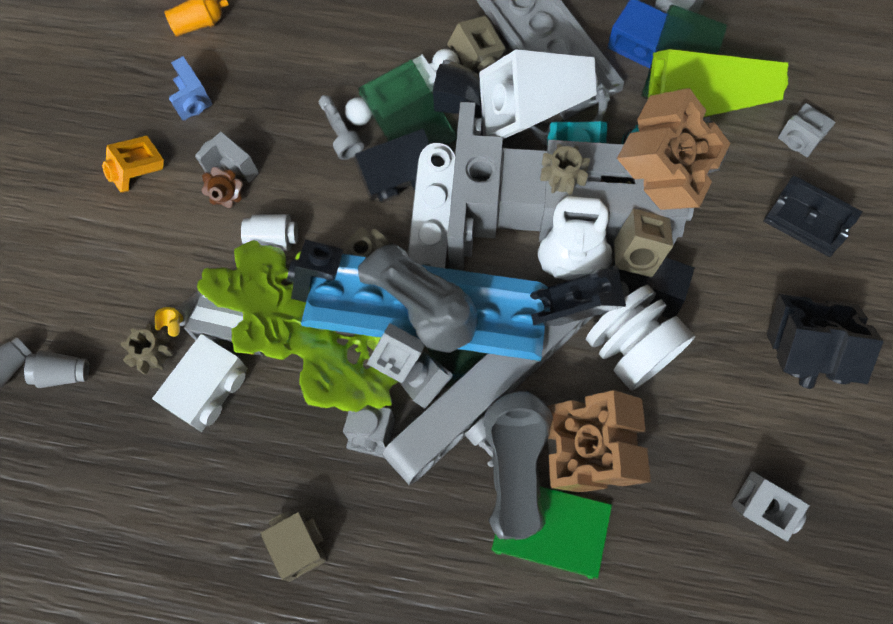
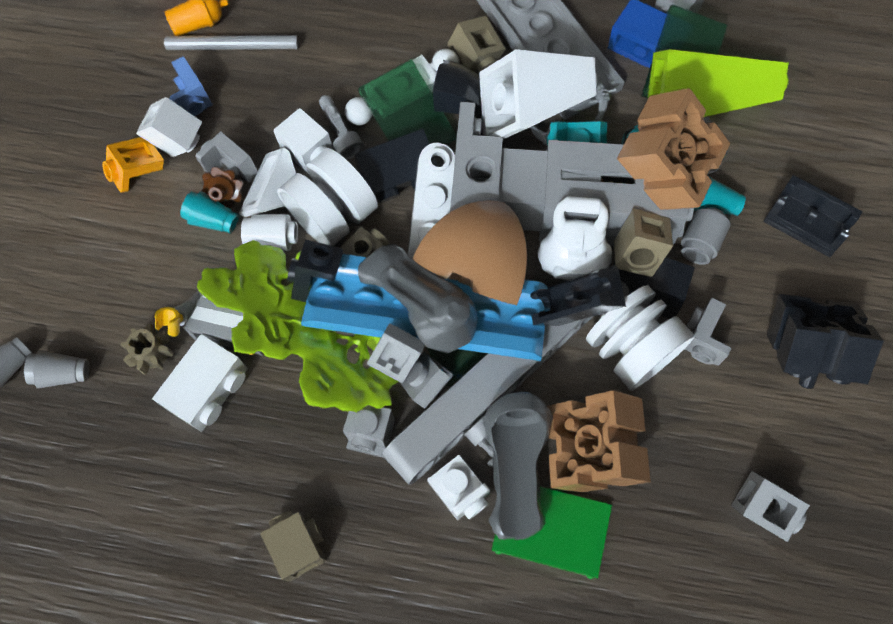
dark tan gear [540,144,590,196] -> none
light grey bracket [778,103,836,158] -> none
none -> white brick [136,97,202,157]
none -> light grey bar [164,35,299,50]
none -> teal cone [180,191,239,234]
none -> white slope [239,148,296,217]
none -> white brick [273,108,333,174]
none -> white wheel [277,148,378,246]
none -> medium nougat brick [412,200,527,305]
none -> white bracket [427,455,490,521]
none -> light grey brick [681,207,730,265]
none -> light grey bracket [685,298,731,366]
none -> teal cone [694,176,746,216]

